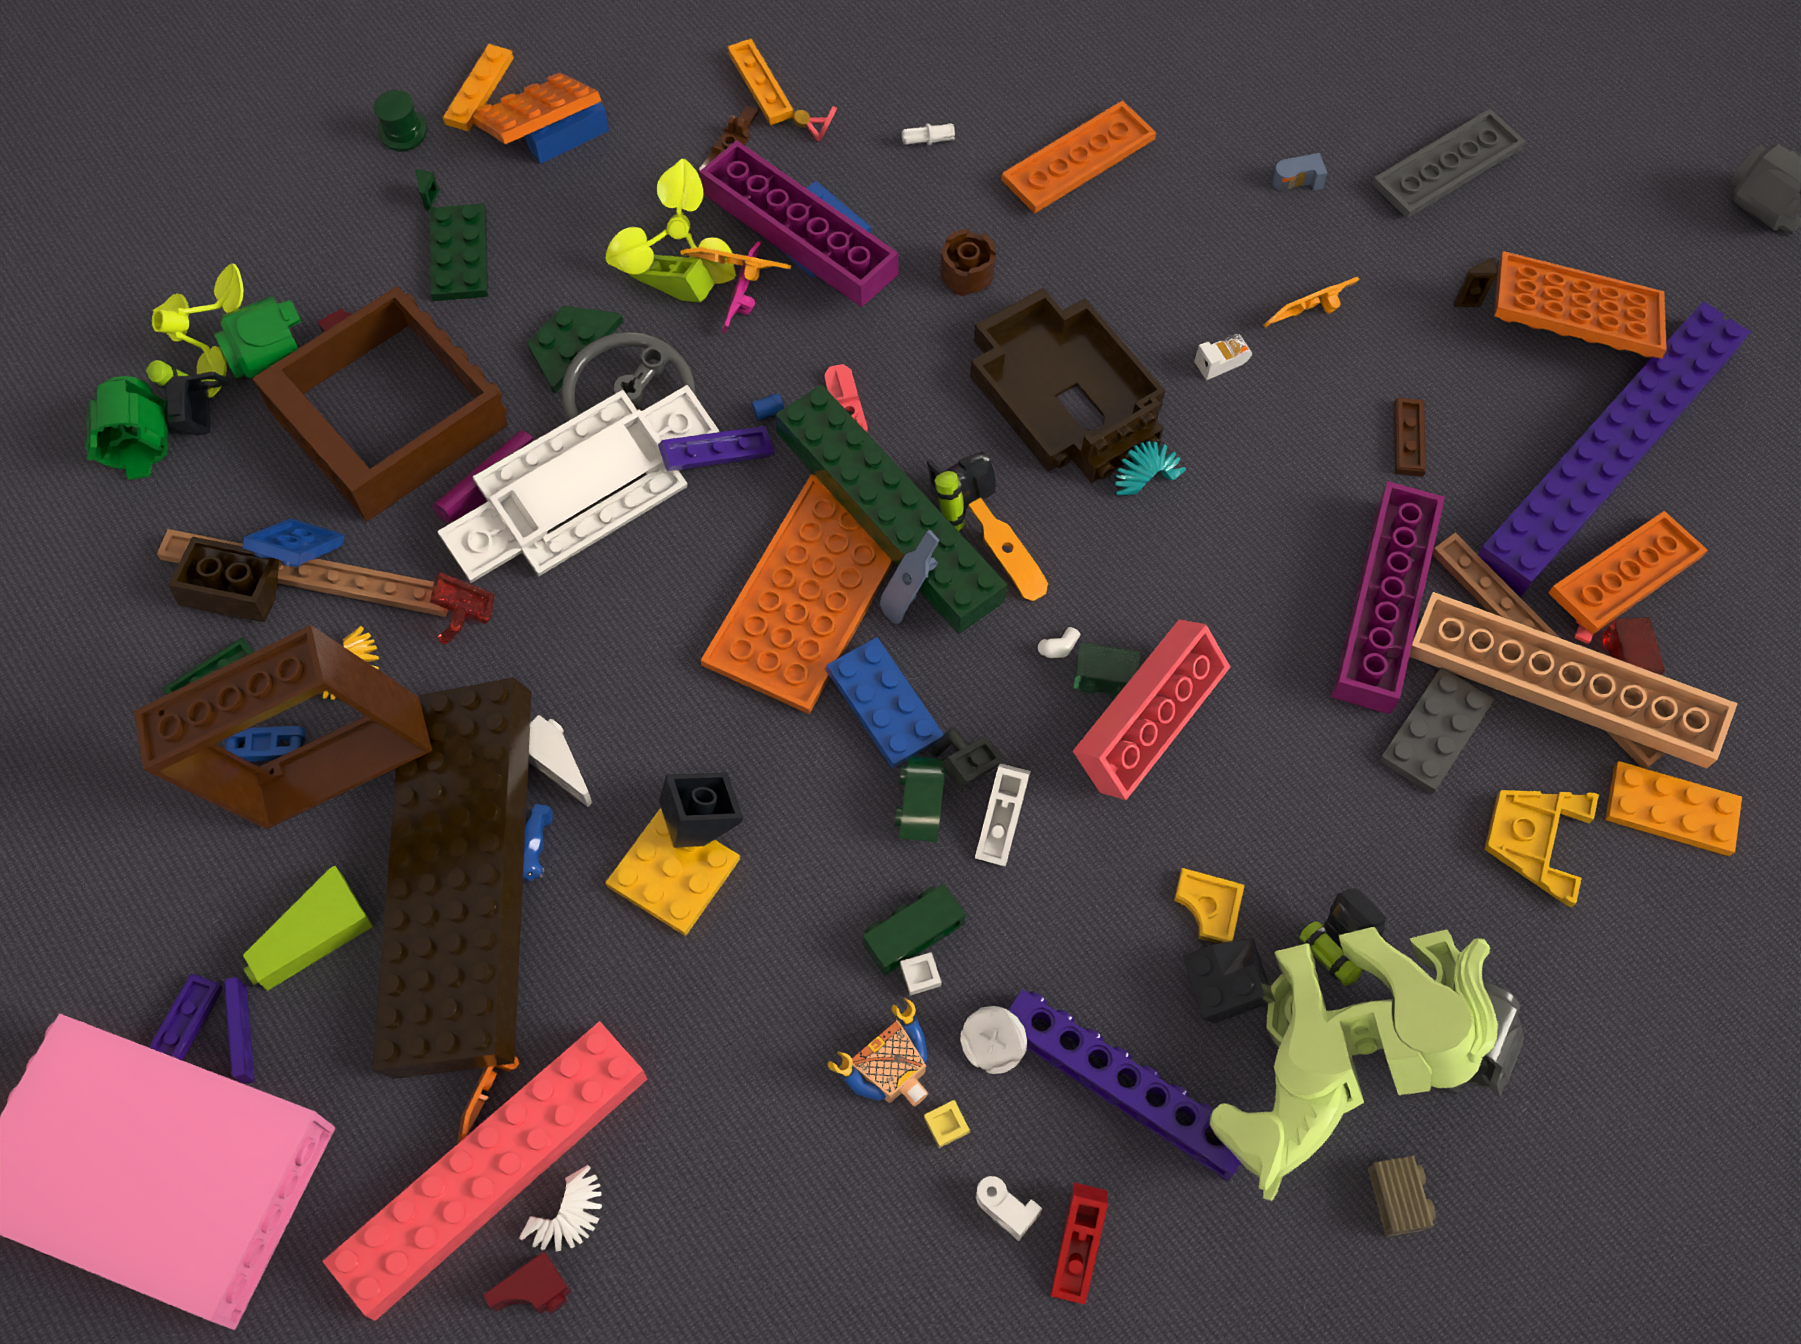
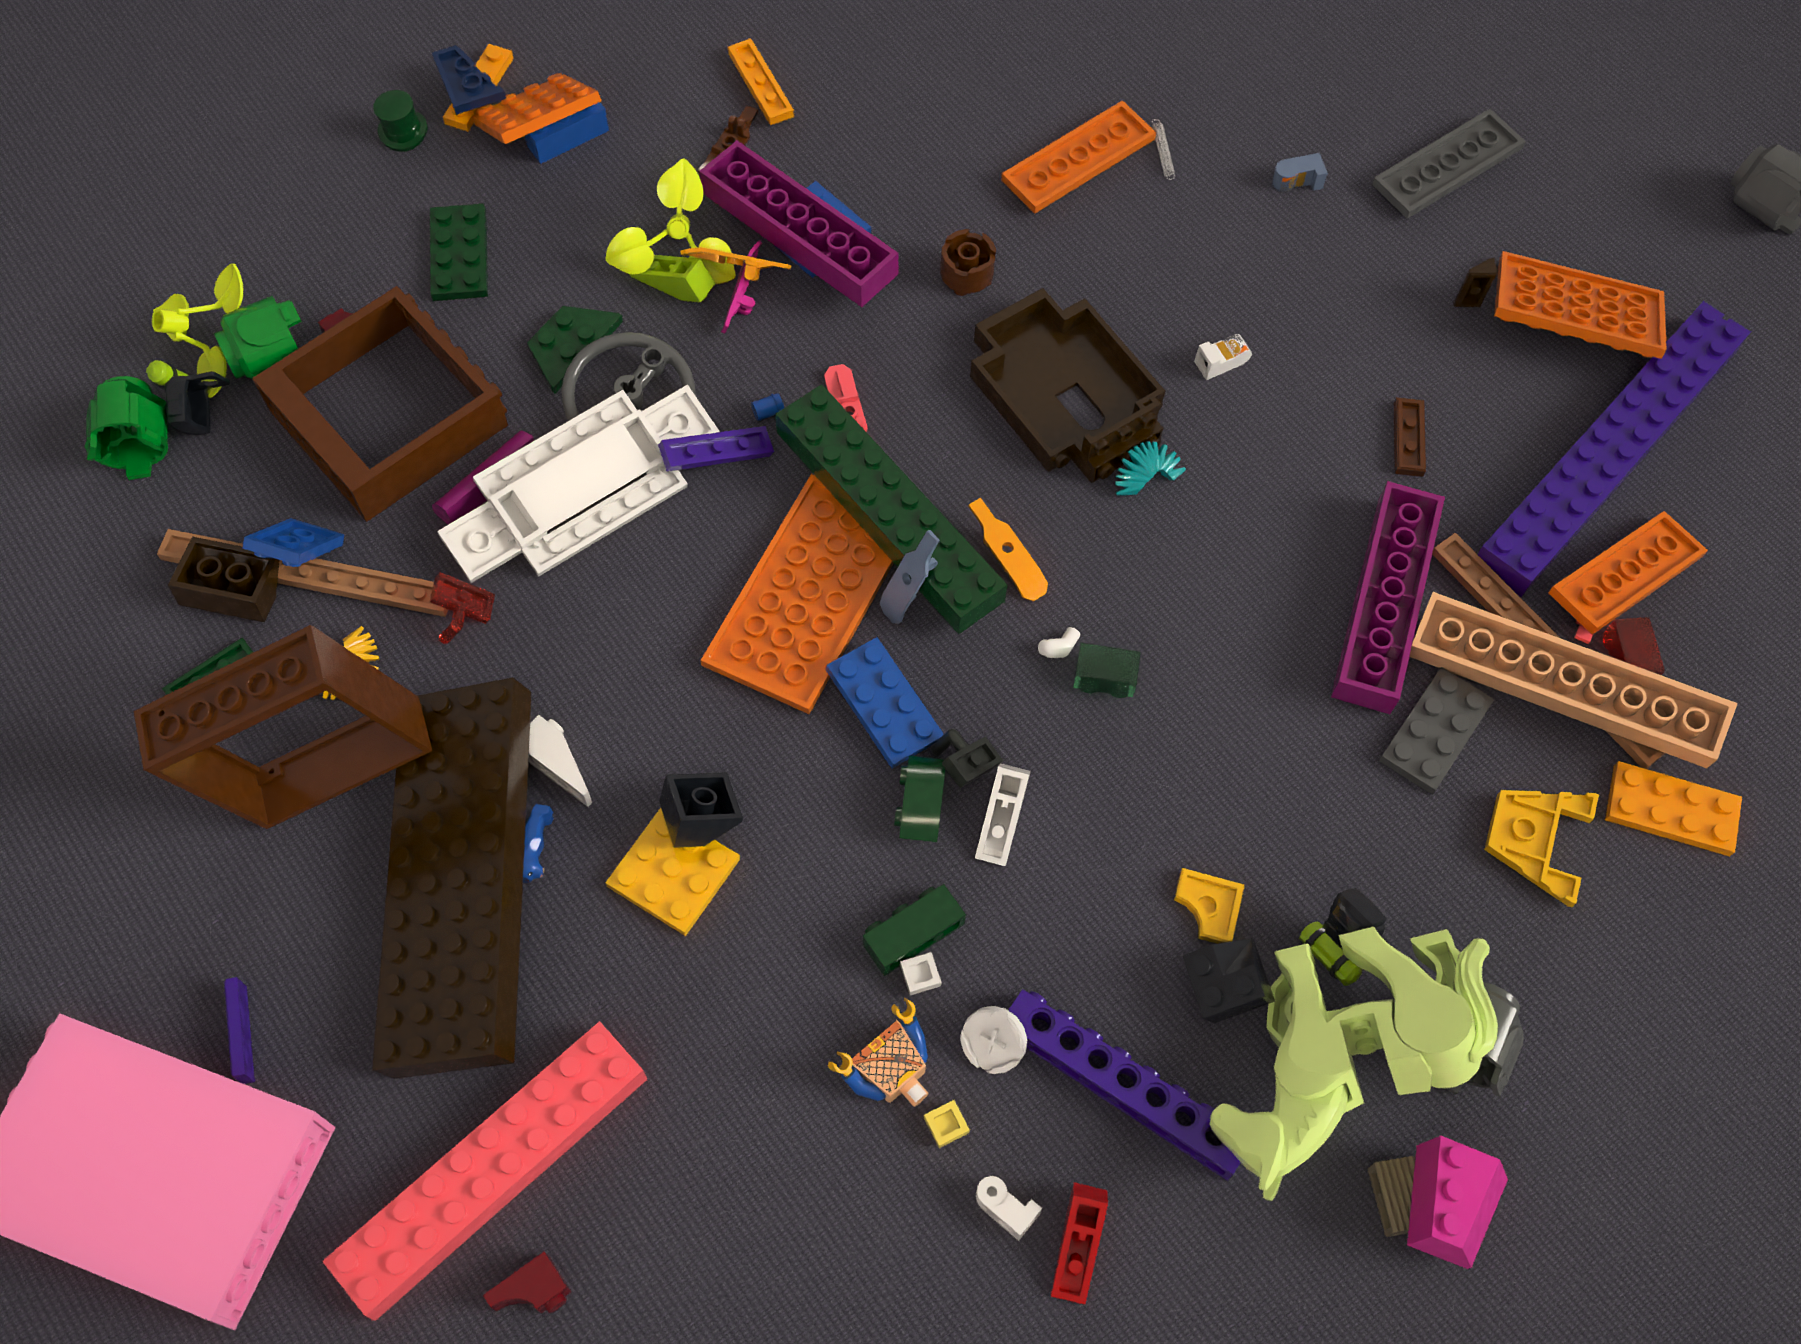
dark purple tile [148,974,223,1061] -> none
blue plate [223,726,306,761] -> none
lime slope [243,866,373,991] -> none
dark green slope [415,169,439,211] -> none
orange piece [458,1057,519,1143] -> none
white hair [519,1165,602,1251] -> none
coral piece [793,106,837,142] -> none
white axle [902,123,955,145] -> none
black piece [927,451,996,531] -> none
coral brick [1073,619,1230,800] -> none
light orange piece [1263,276,1359,328] -> none
none -> dark blue wing [432,45,507,114]
none -> white piece [1152,120,1175,179]
none -> dark pink wedge [1407,1136,1508,1269]

